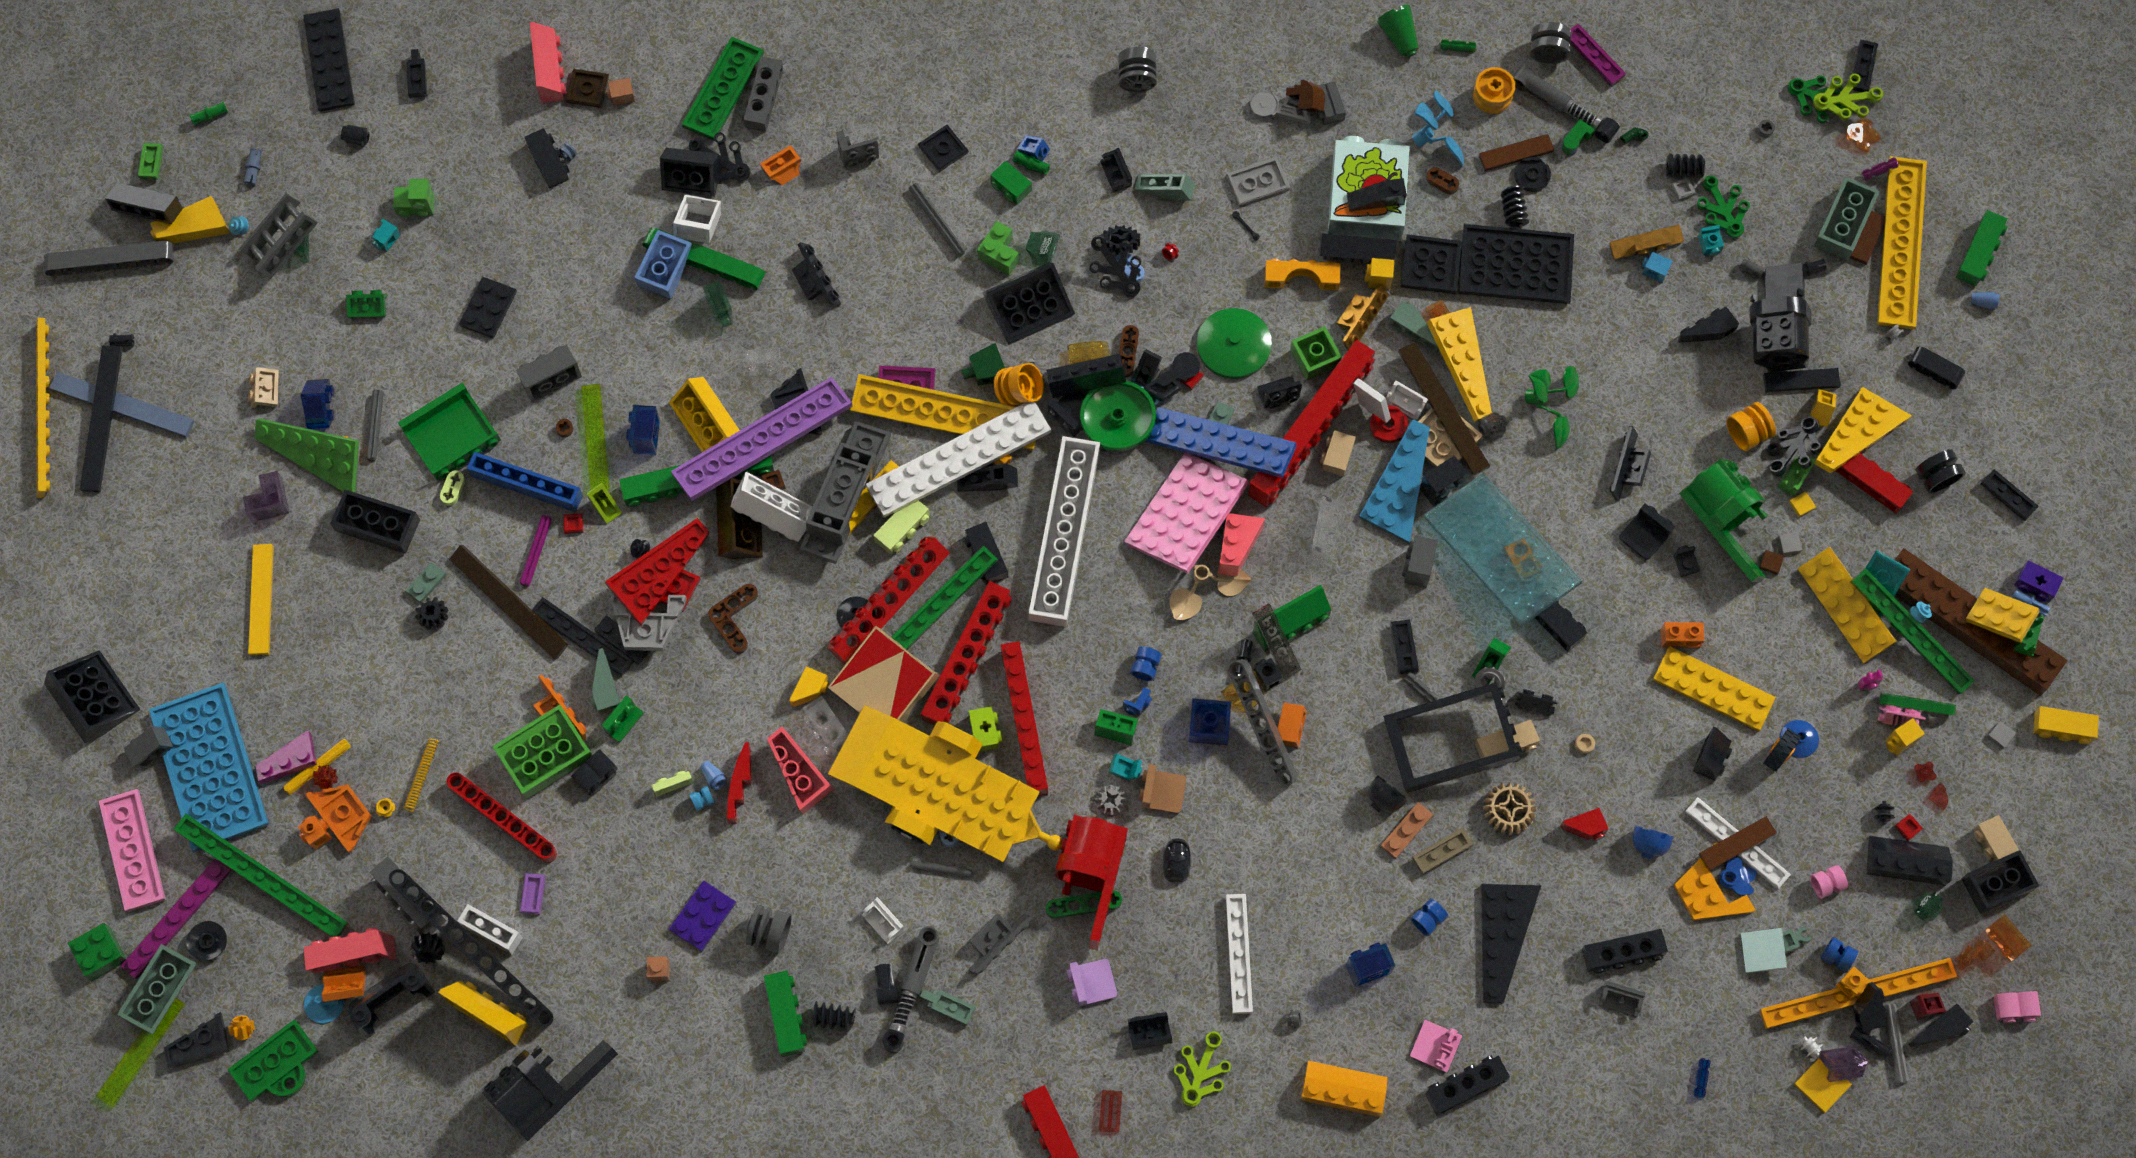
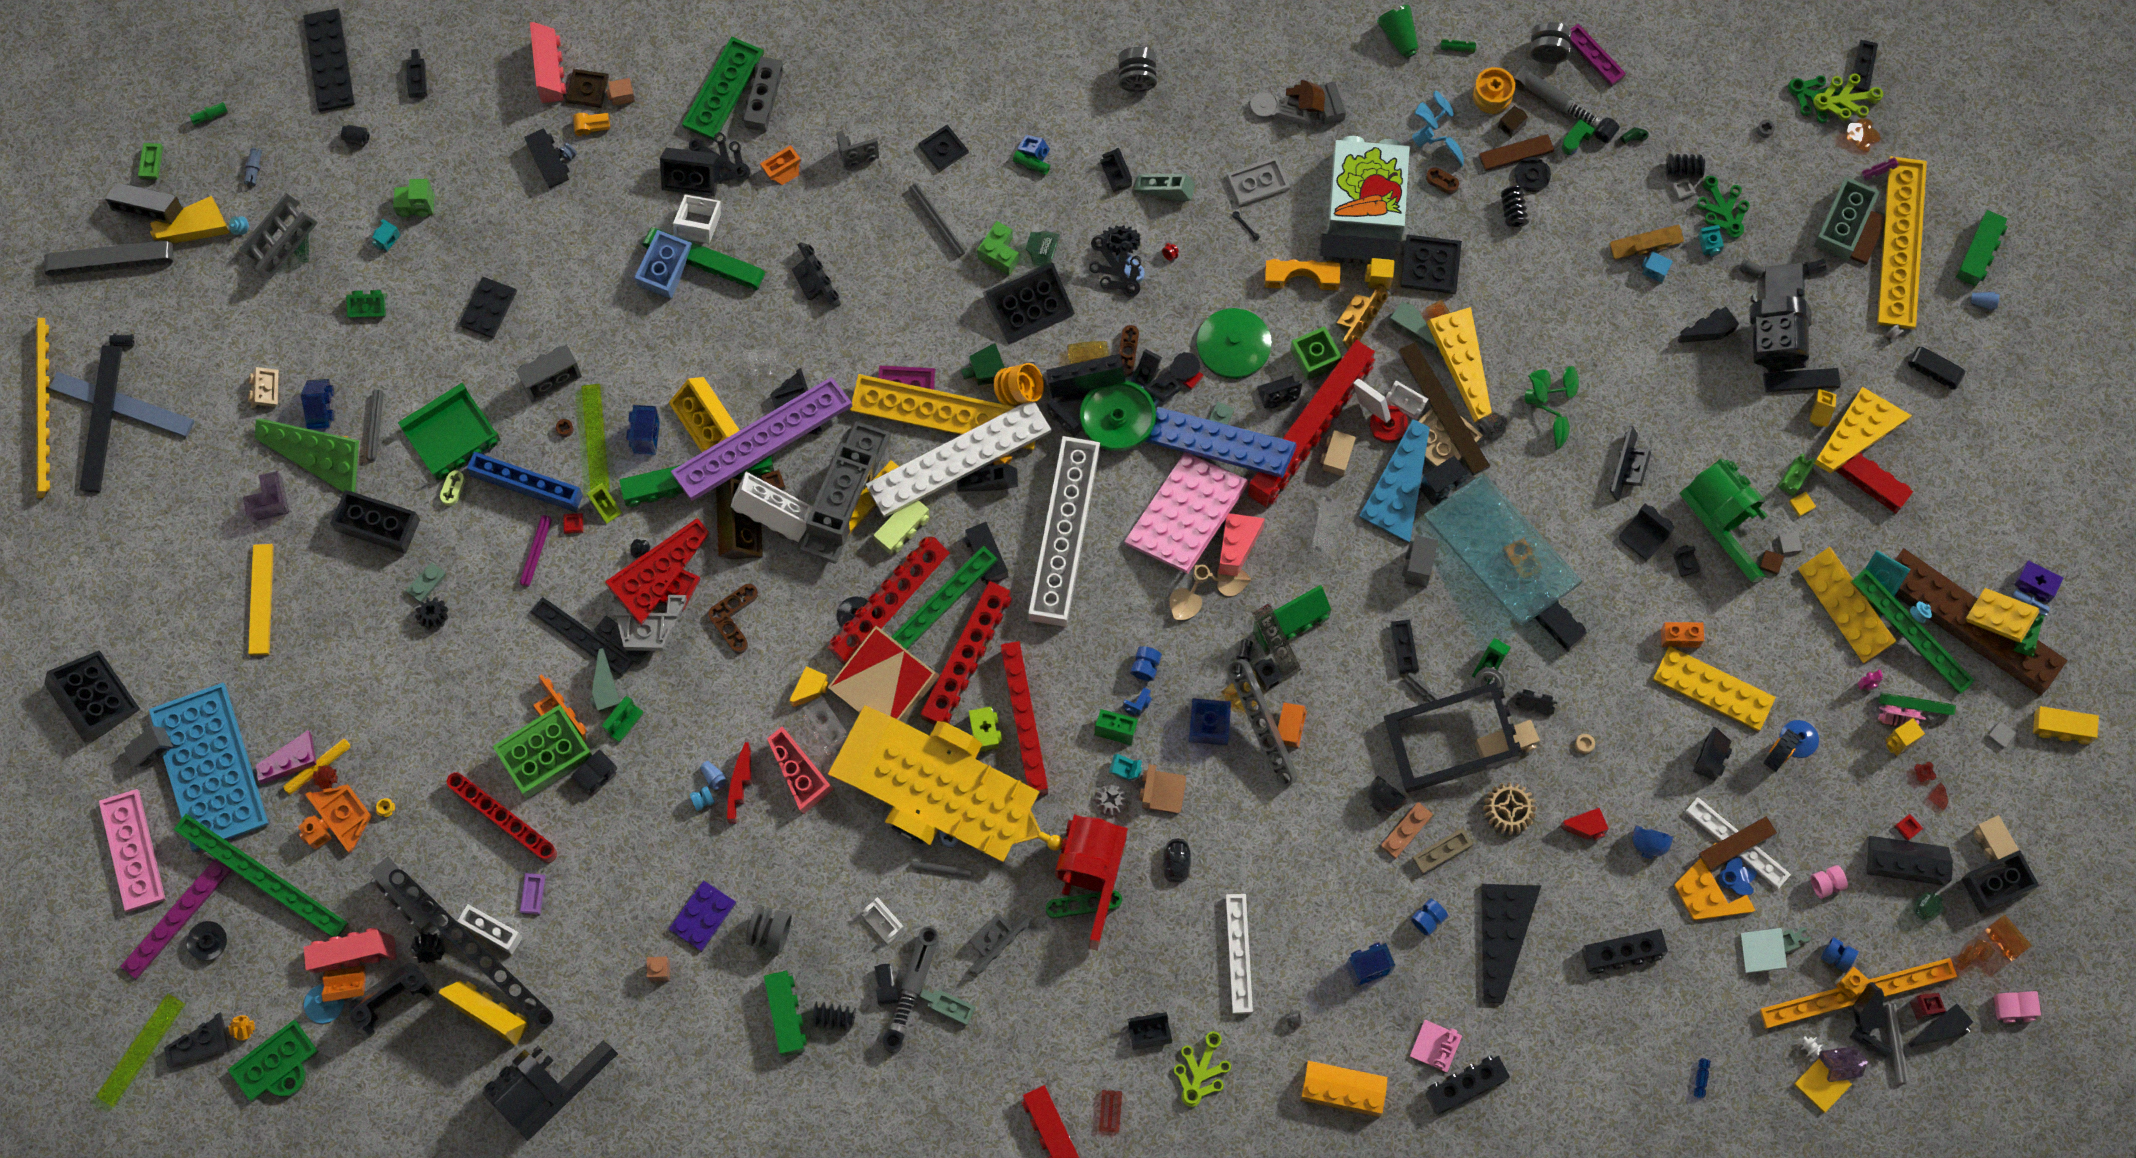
green brick [68,923,126,982] -> none
sand green slope [117,944,197,1034] -> none
yellow piece [404,738,439,812] -> none
dark brown tile [449,545,568,660] -> none
yellowish green plate [652,771,694,797] -> none
clear green torso [703,280,733,327] -> none
green brick [990,160,1032,205] -> none
lavender bracket [1066,959,1117,1007] -> none
black slope [1347,178,1407,211] -> none
black plate [1458,224,1574,304] -> none
dark grey hinge [1598,981,1646,1017] -> none
light orange wheel [1726,402,1776,451] -> none
black plant [1767,417,1822,477] -> none
black wheel [1874,801,1895,825] -> none
black wheel [1915,449,1966,494] -> none
black plate [1980,469,2039,521] -> none
none -> light orange piece [573,113,610,136]
none -> dark brown brick [1498,105,1528,138]

